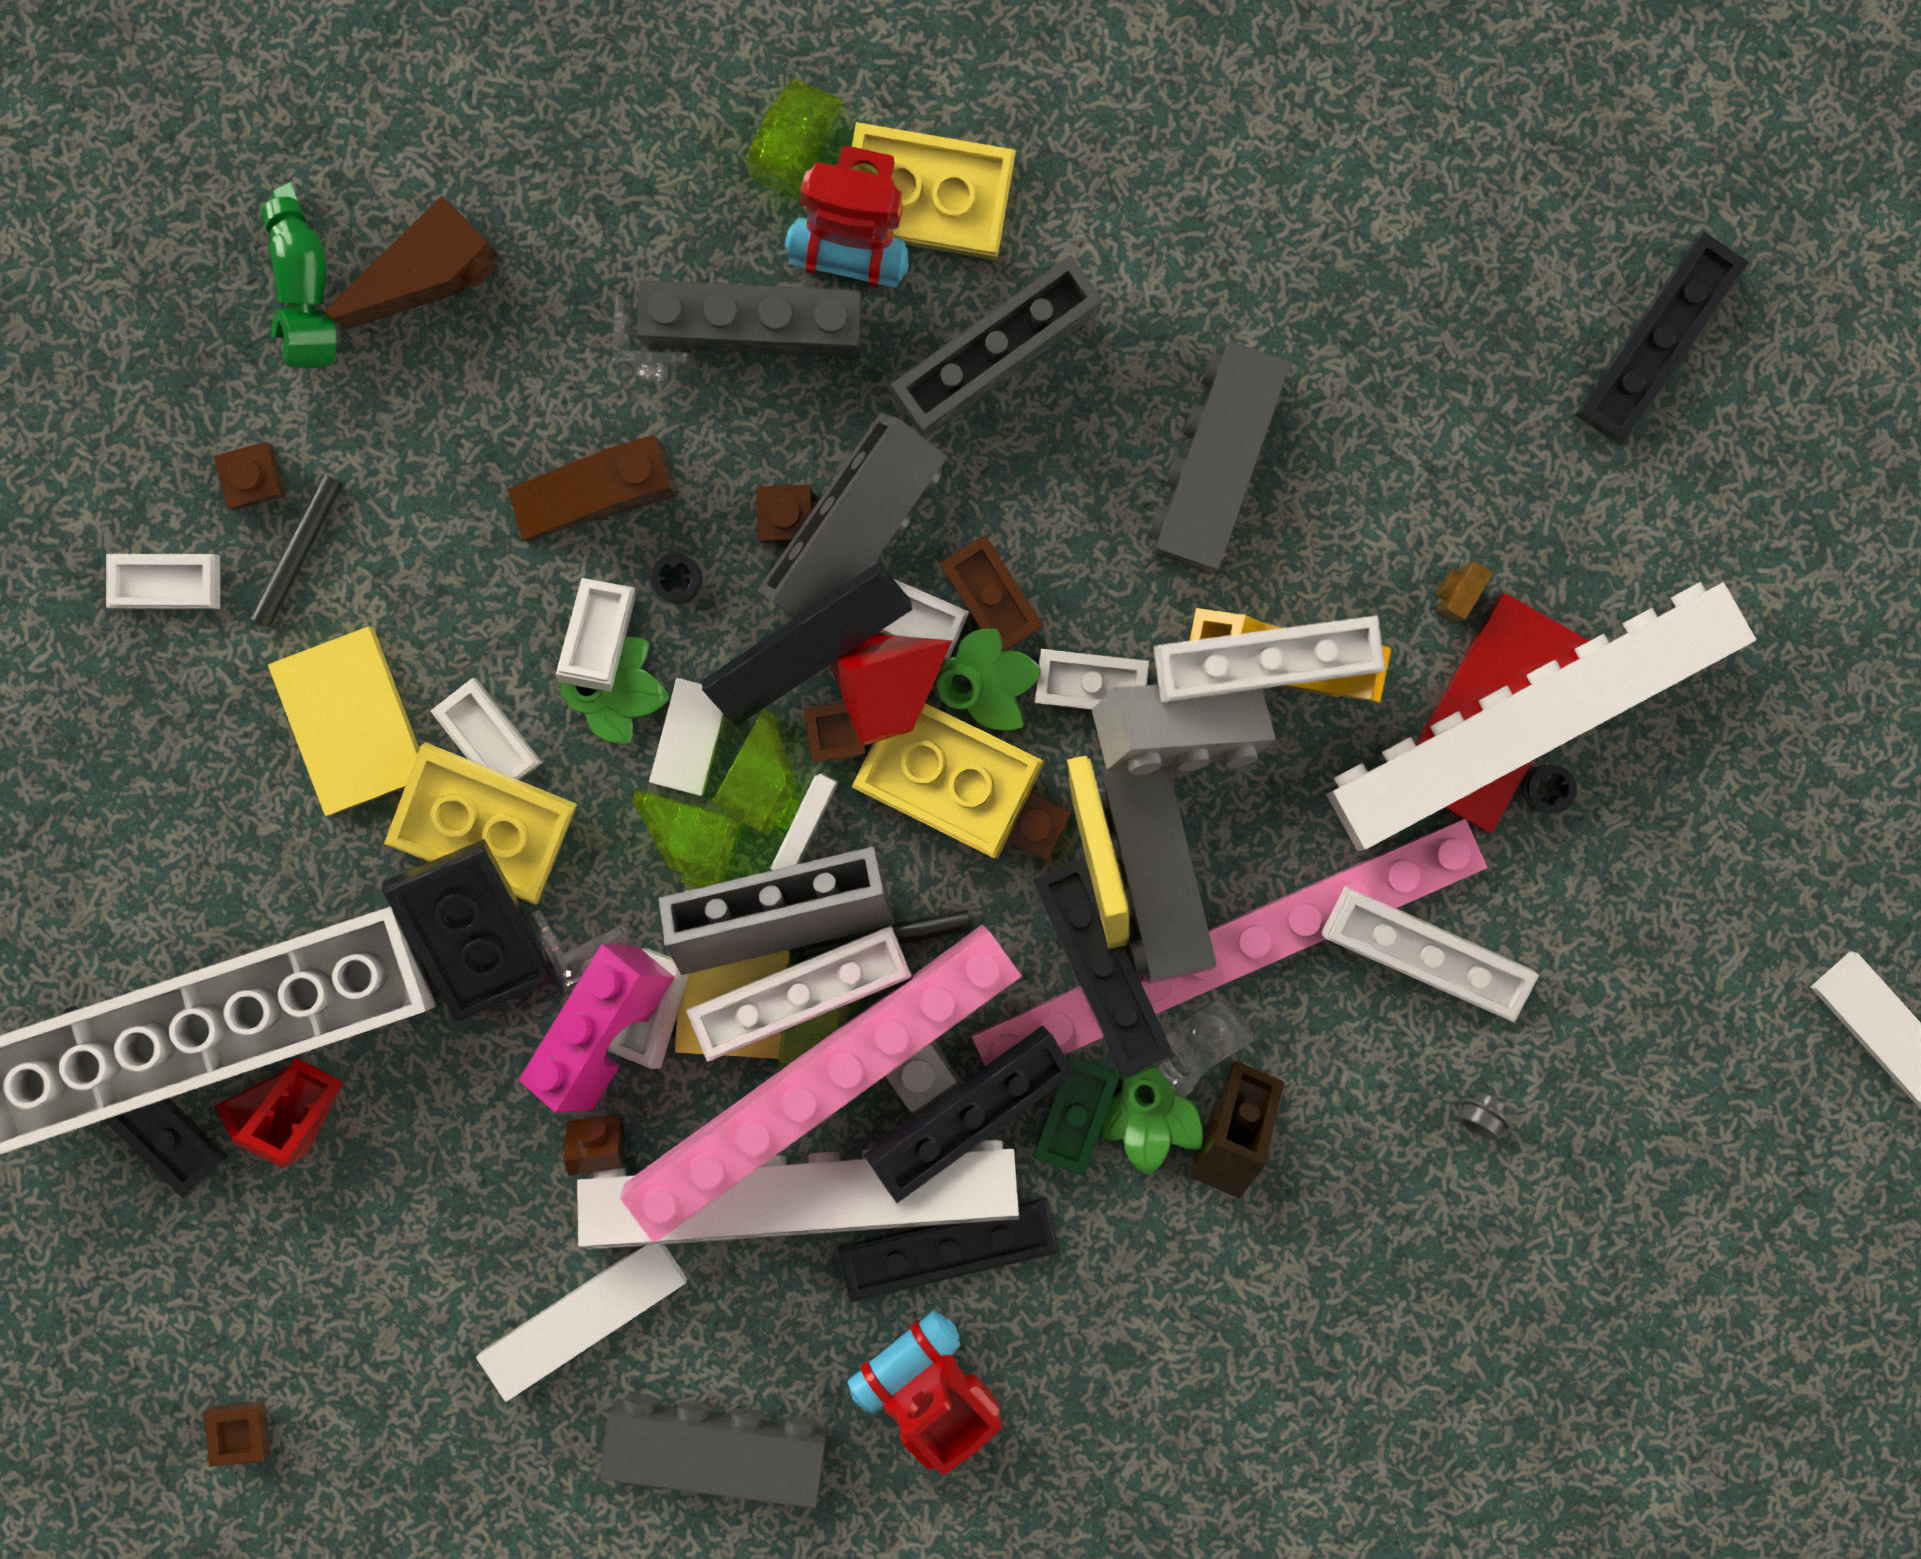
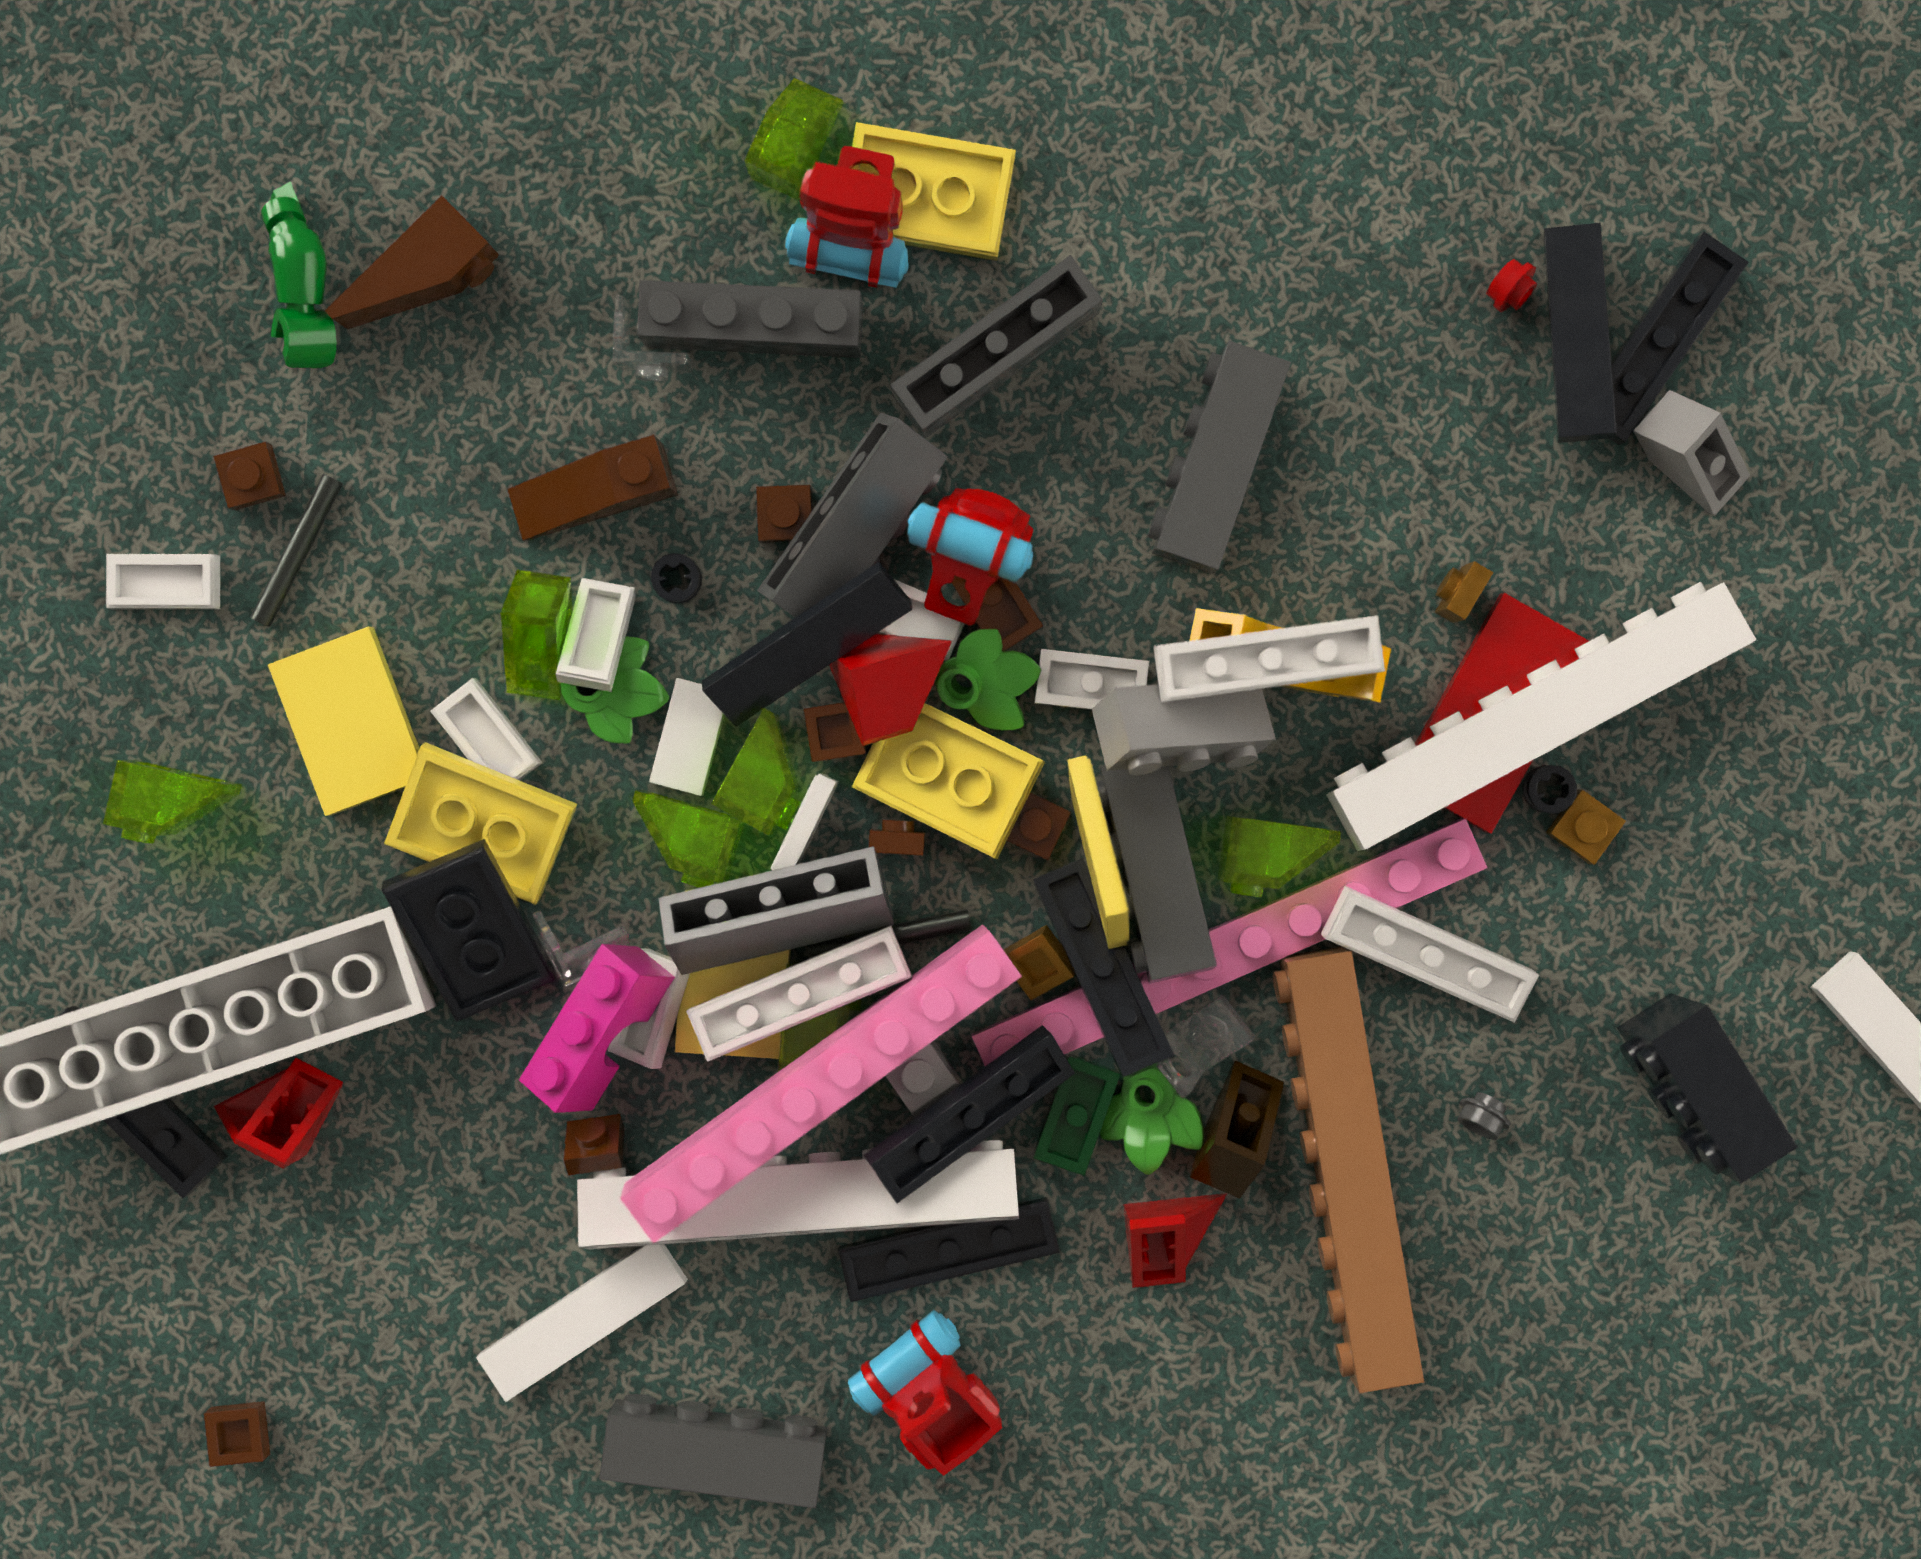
none -> clear neon green slope [103,760,242,843]
none -> clear neon green slope [501,570,572,700]
none -> reddish brown plate [869,819,925,855]
none -> piece [908,488,1034,626]
none -> pearl gold plate [1004,925,1075,1000]
none -> red slope [1123,1193,1227,1288]
none -> clear neon green slope [1218,815,1342,897]
none -> medium nougat brick [1273,947,1424,1393]
none -> red plate [1486,259,1537,312]
none -> black tile [1543,222,1616,443]
none -> pearl gold plate [1546,789,1626,865]
none -> black brick [1617,993,1798,1183]
none -> light grey slope [1634,390,1750,516]

